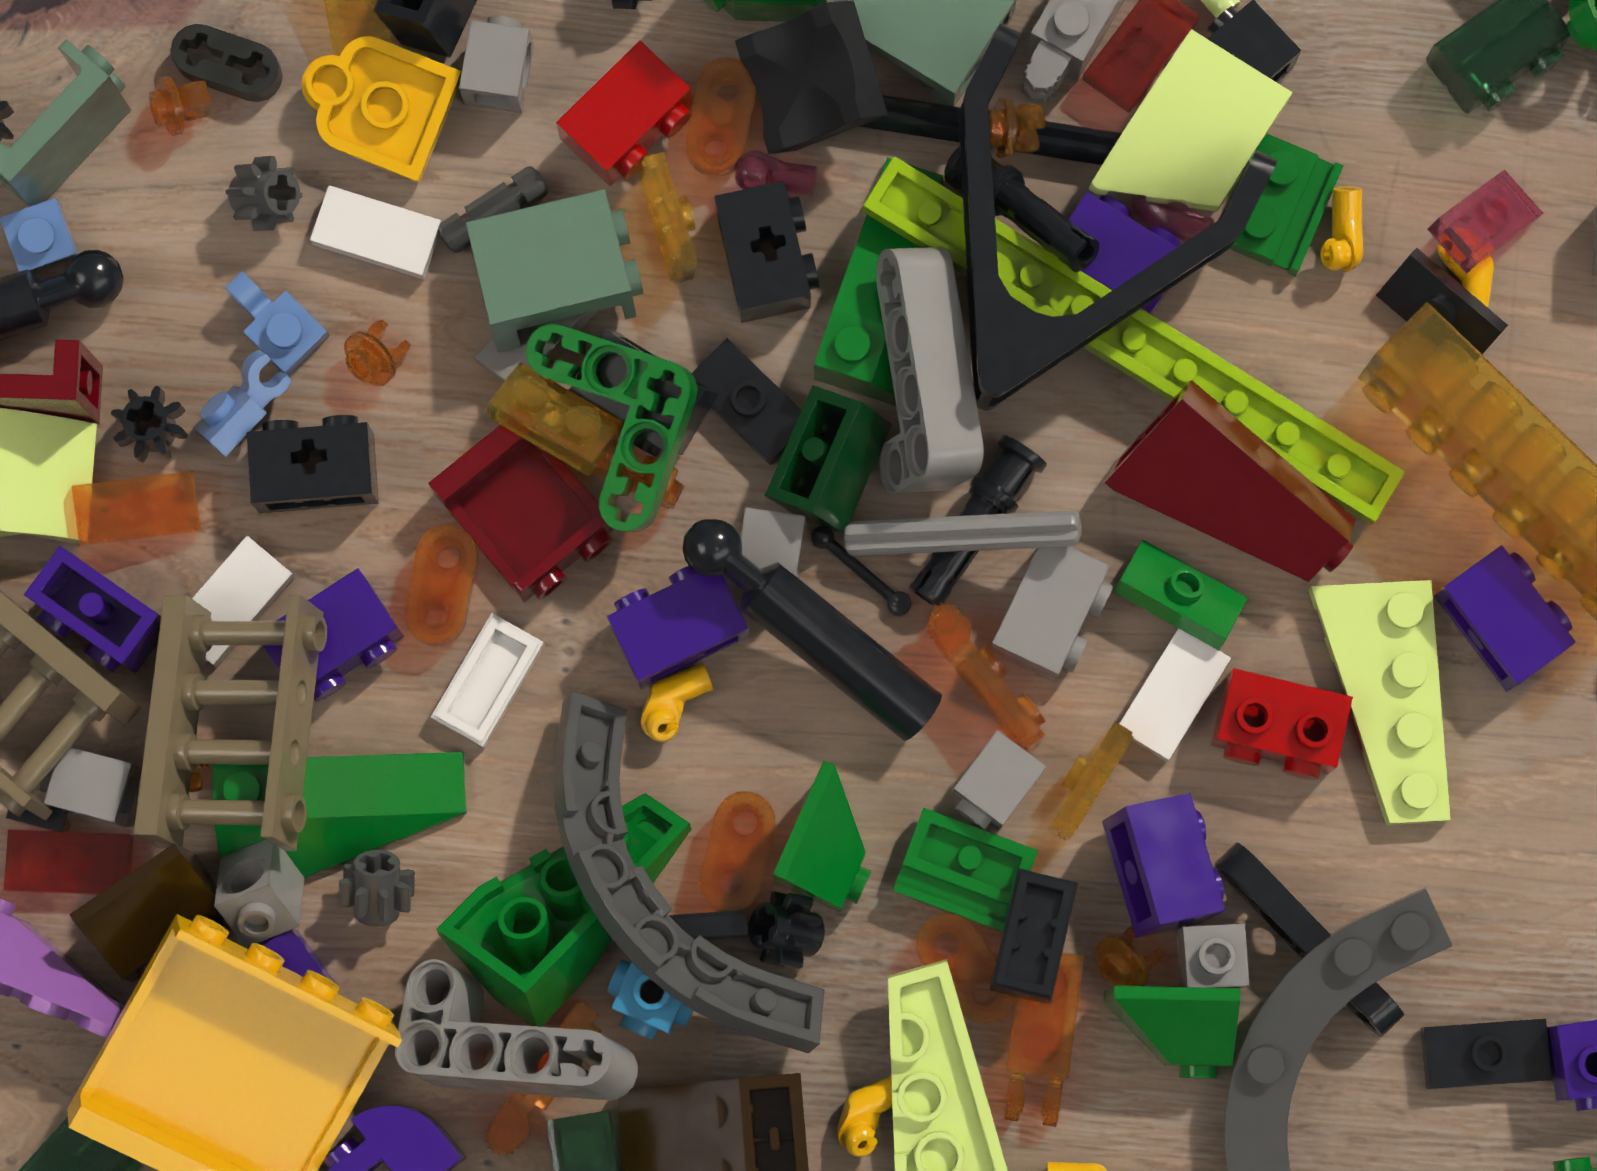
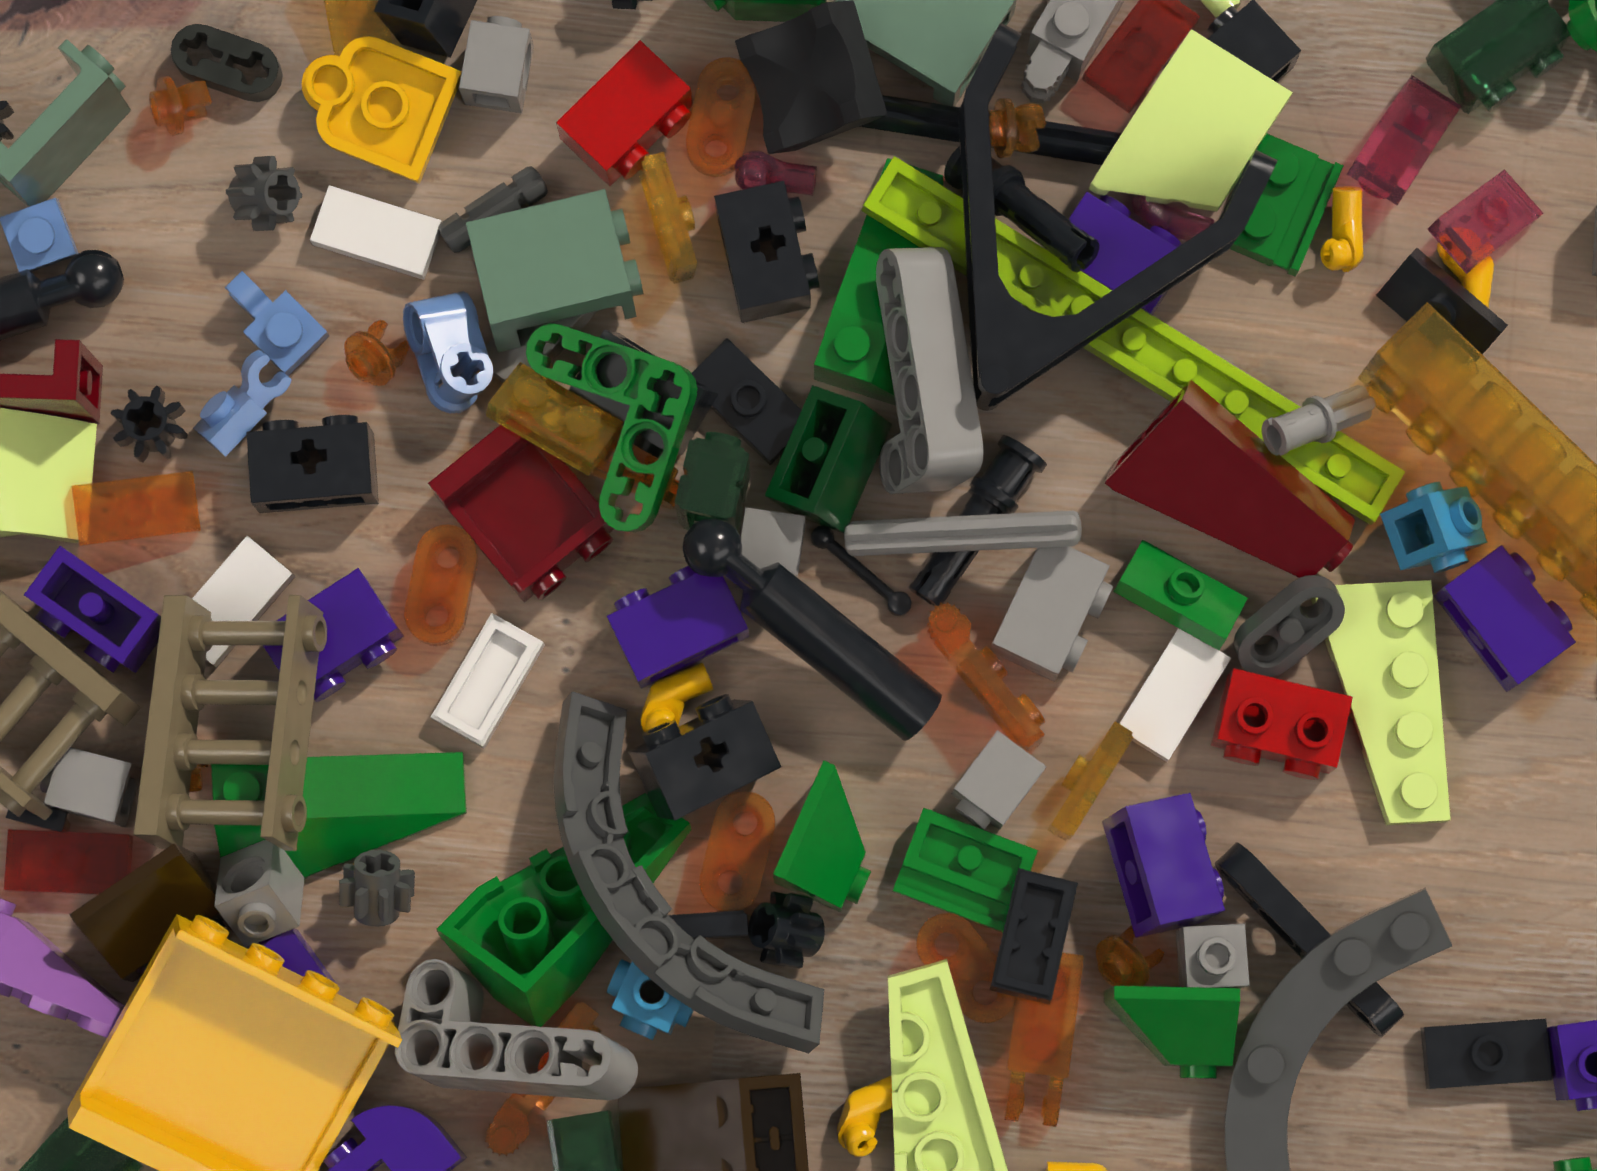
none -> medium blue piece [403,291,493,413]
none -> black brick [628,694,781,820]
none -> clear green brick [674,432,751,532]
none -> dark grey plate [1234,575,1345,677]
none -> light grey axle [1261,385,1376,456]
none -> clear pink slope [1347,75,1461,205]
none -> dark azure brick [1380,482,1488,573]

